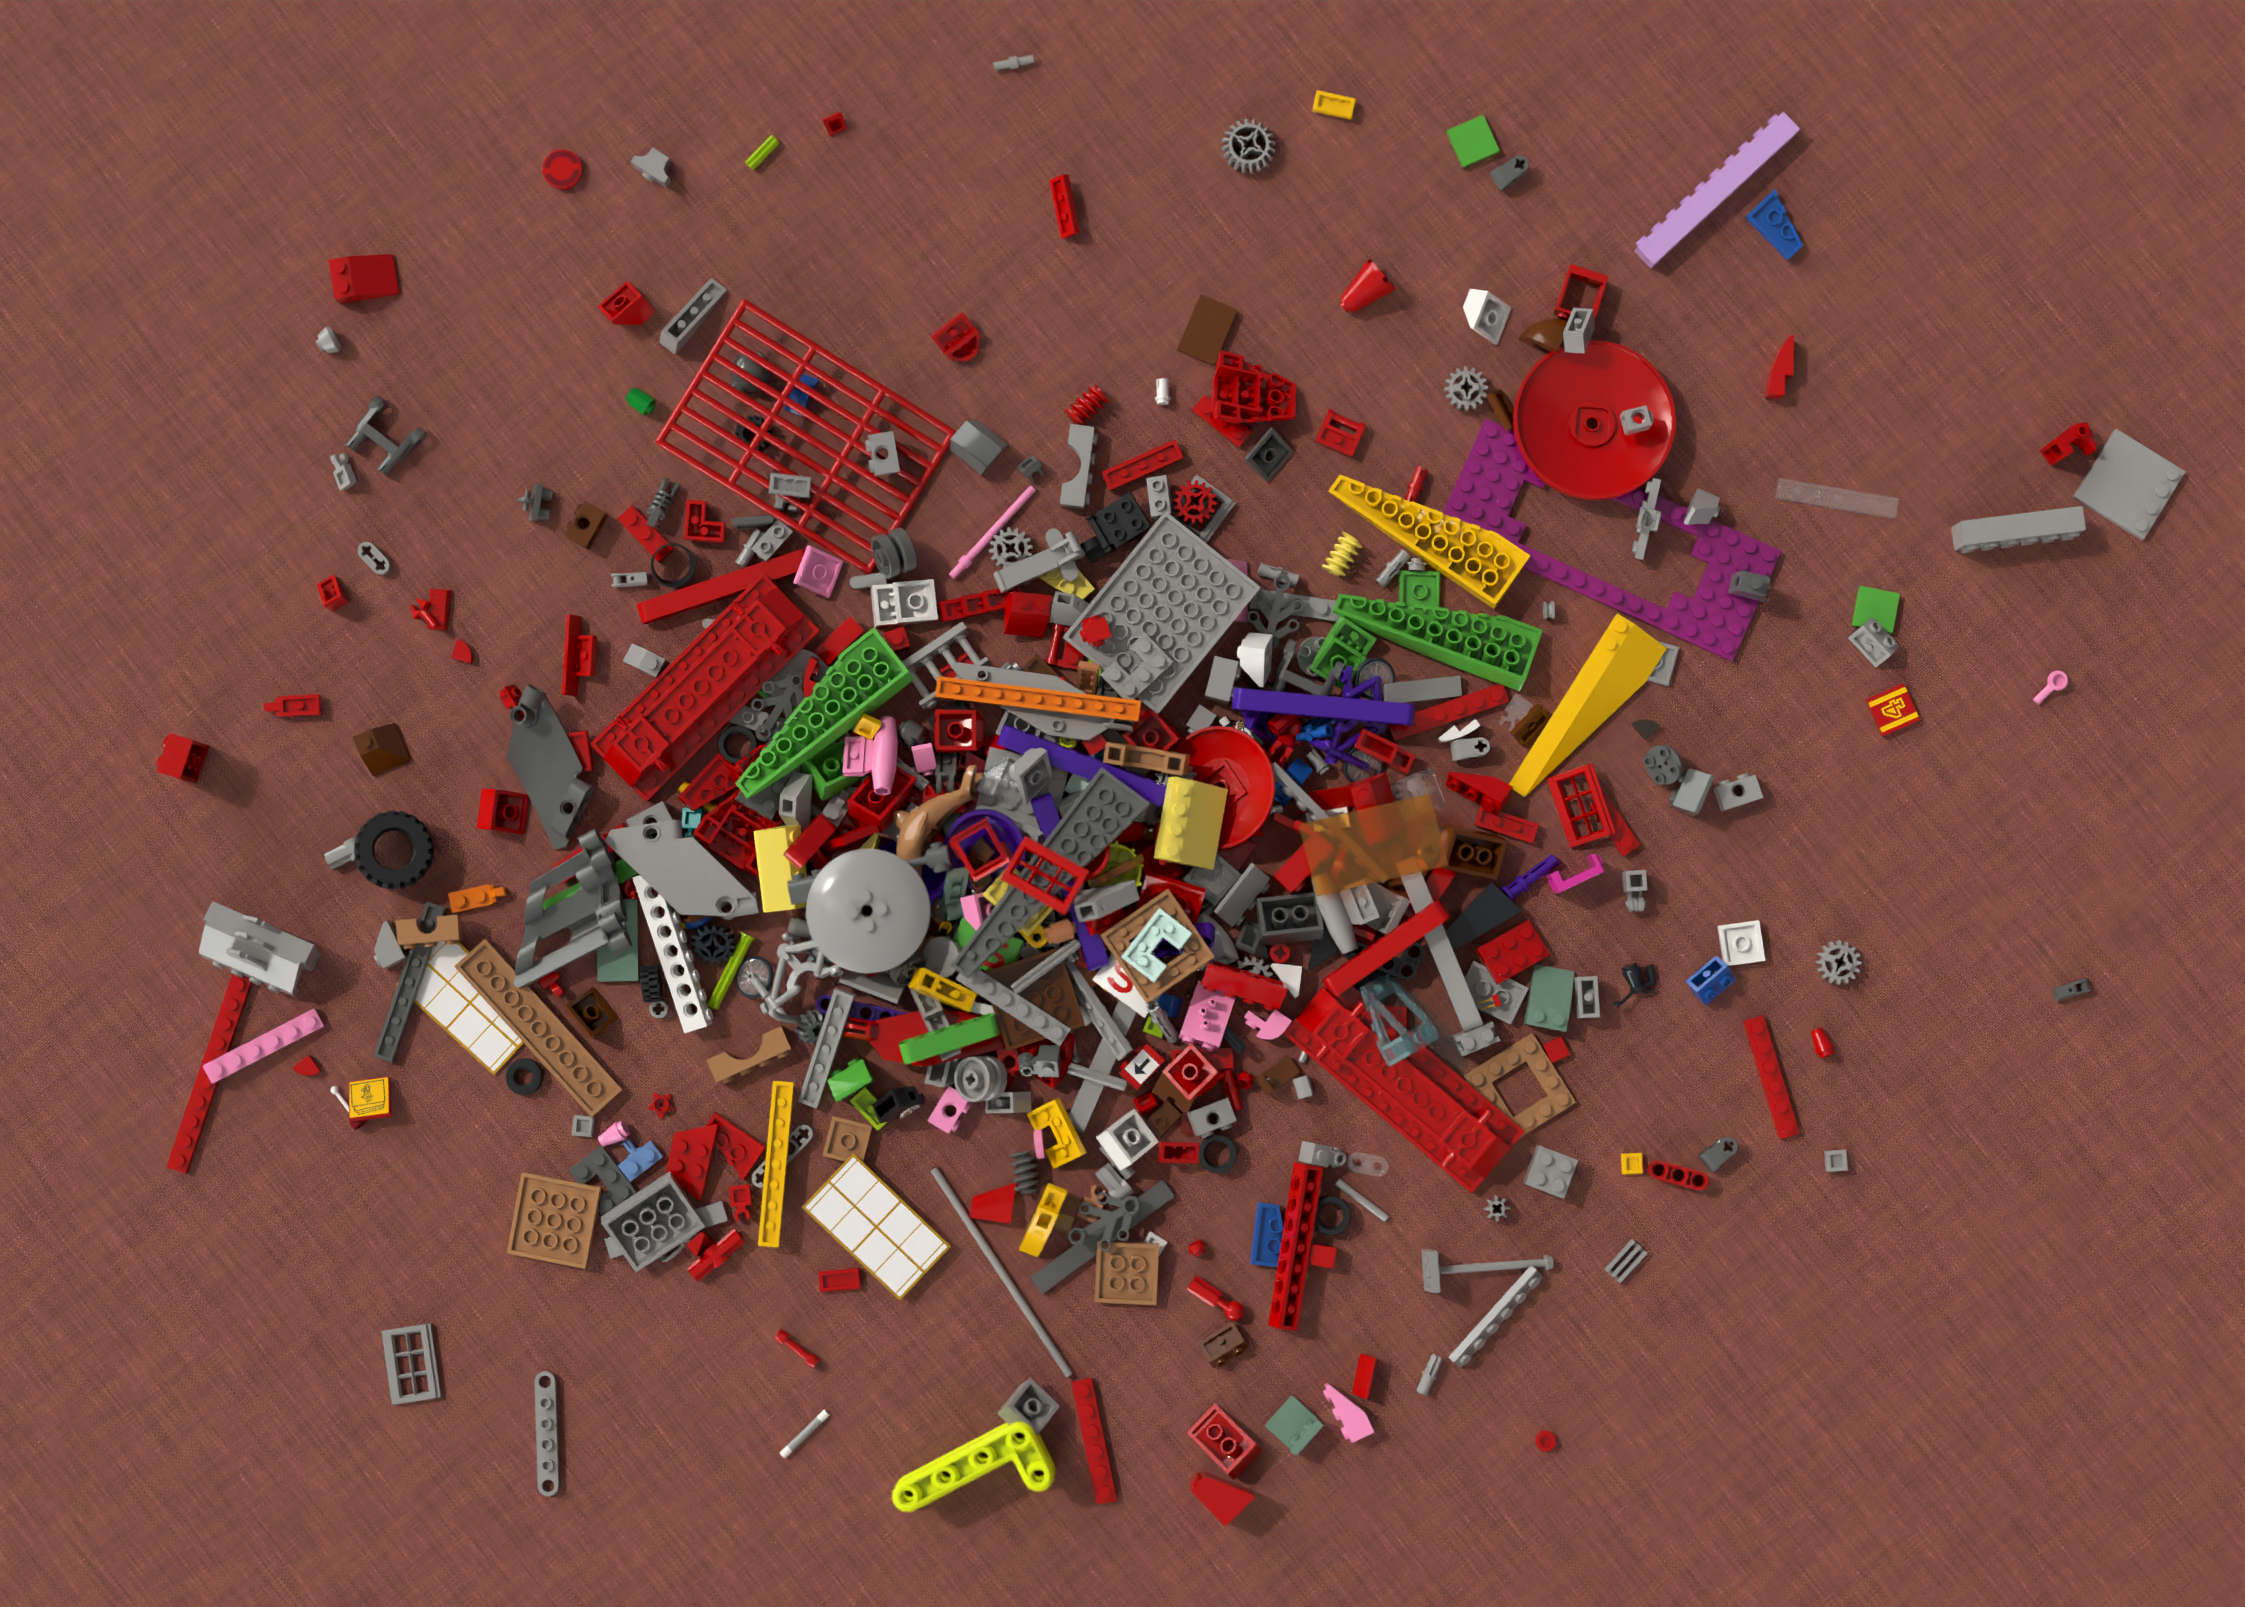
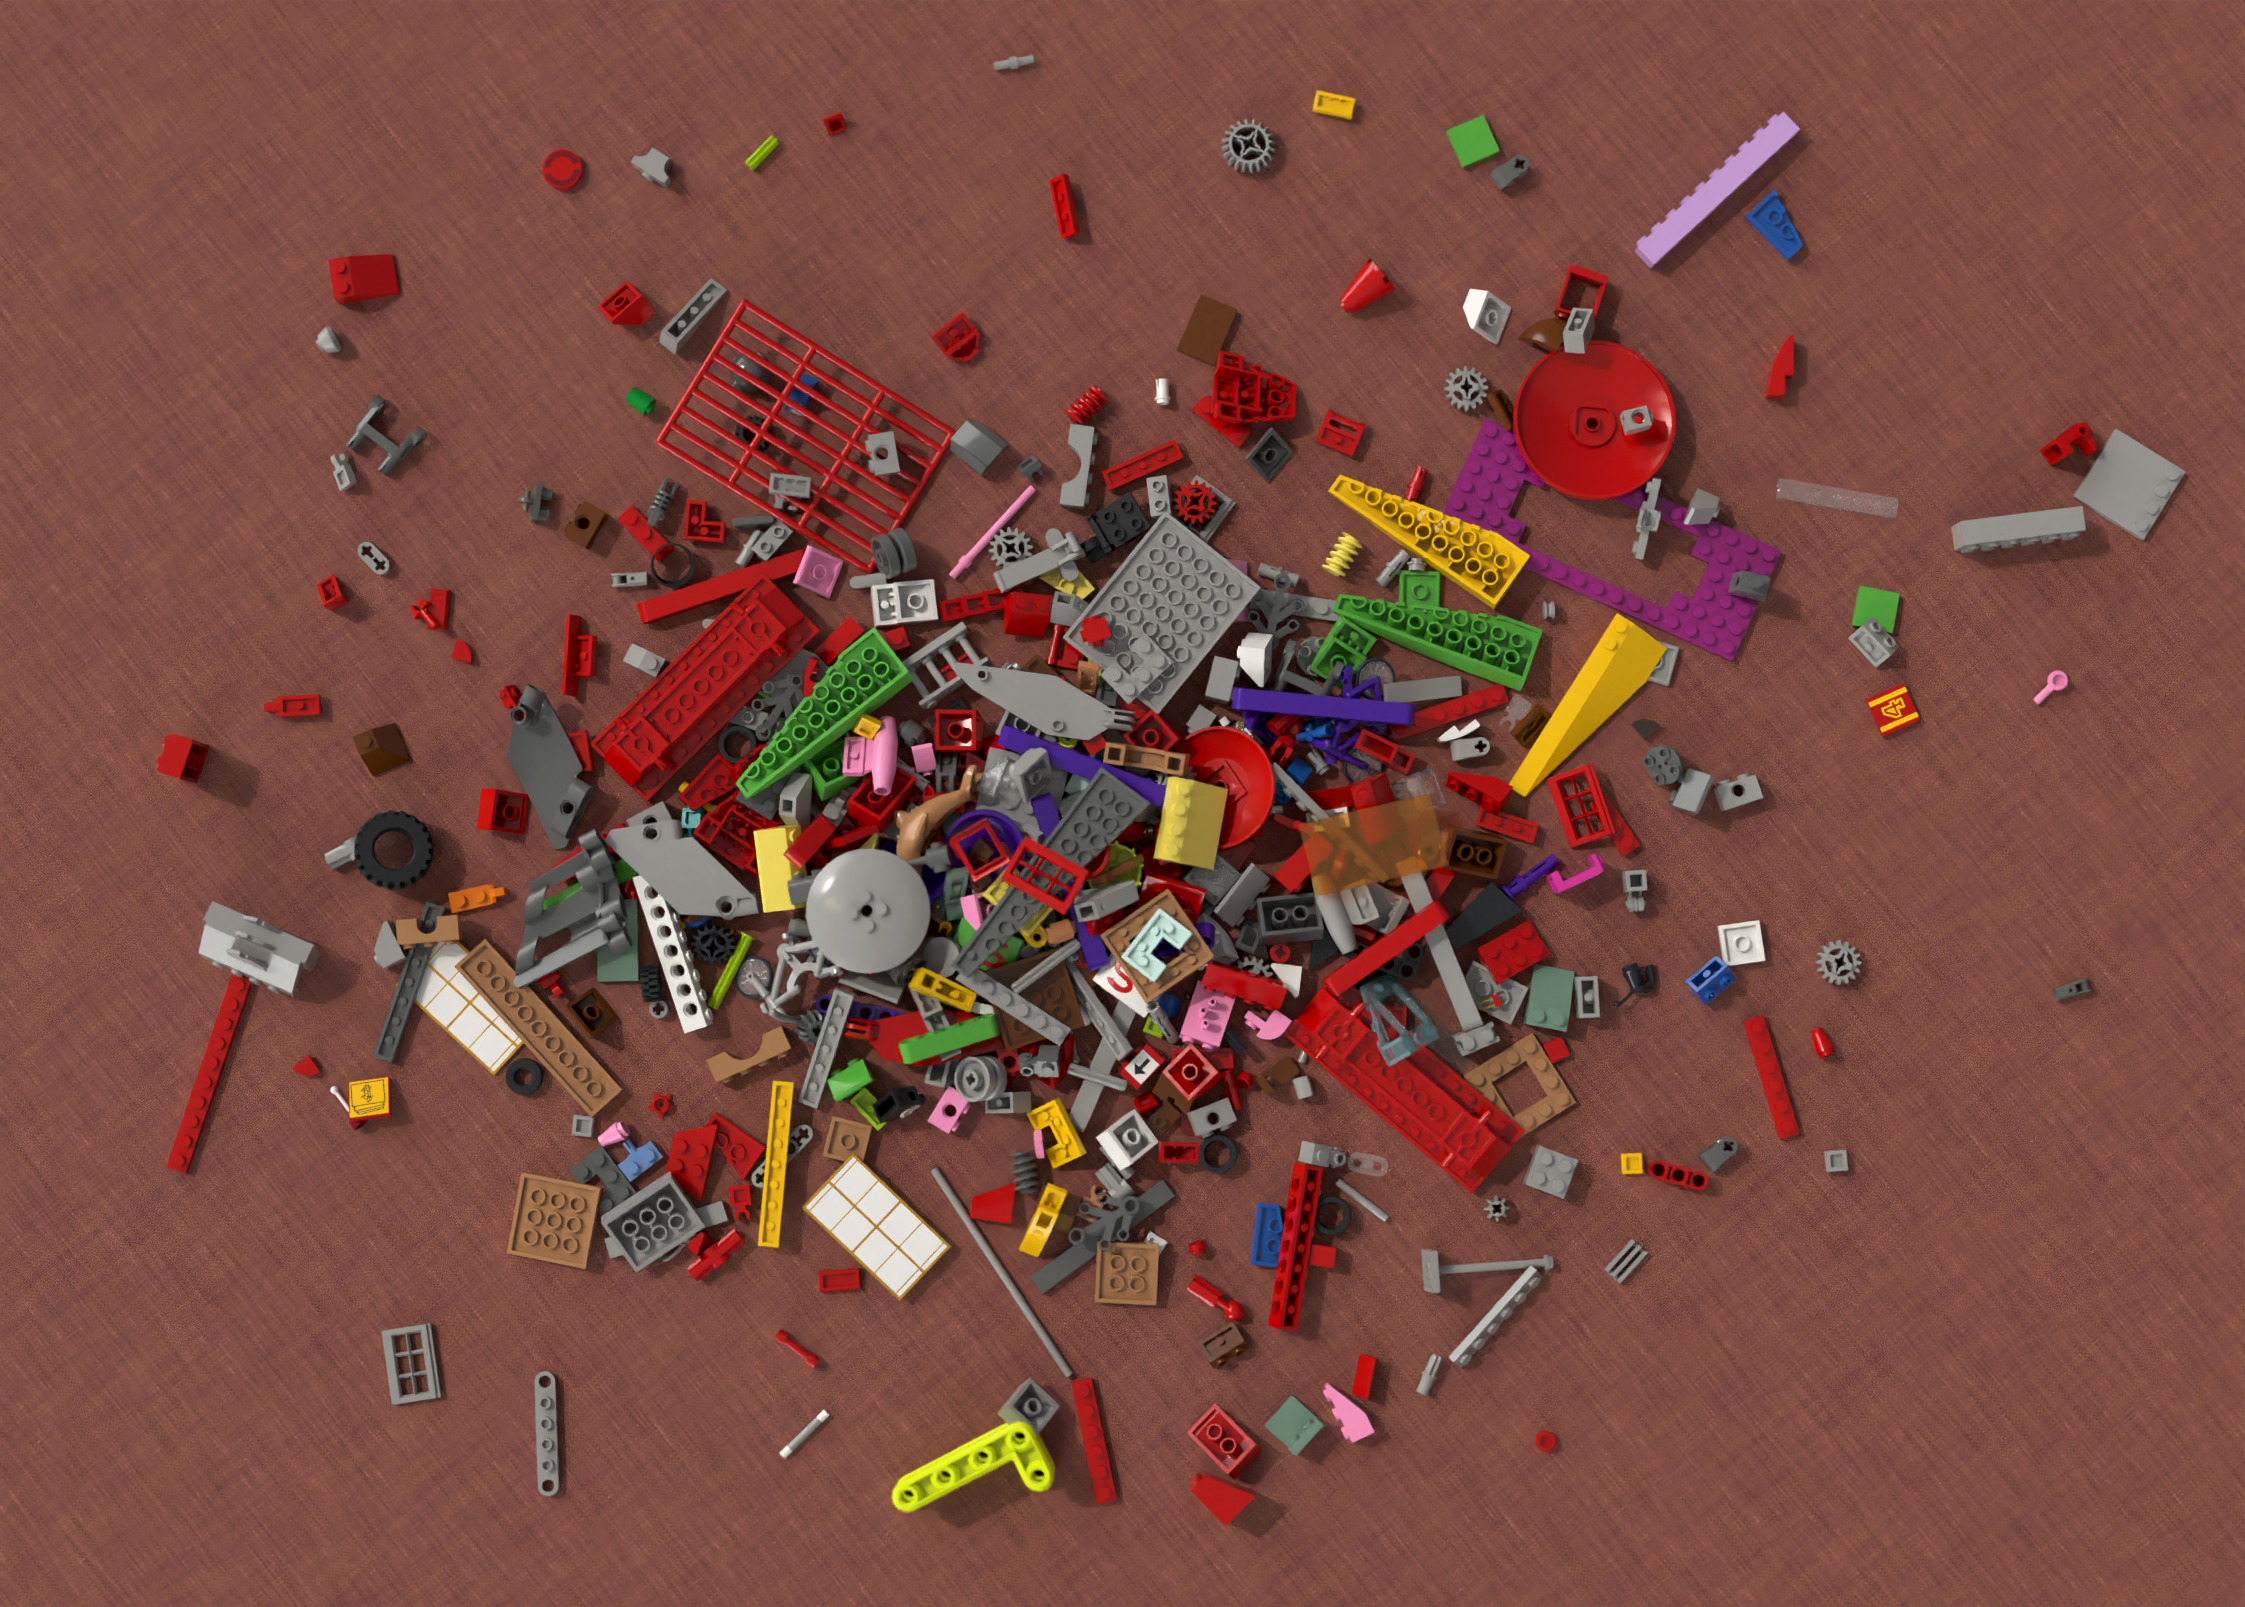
bright pink plate [203,1008,324,1084] -> none
orange plate [935,676,1141,722] -> none

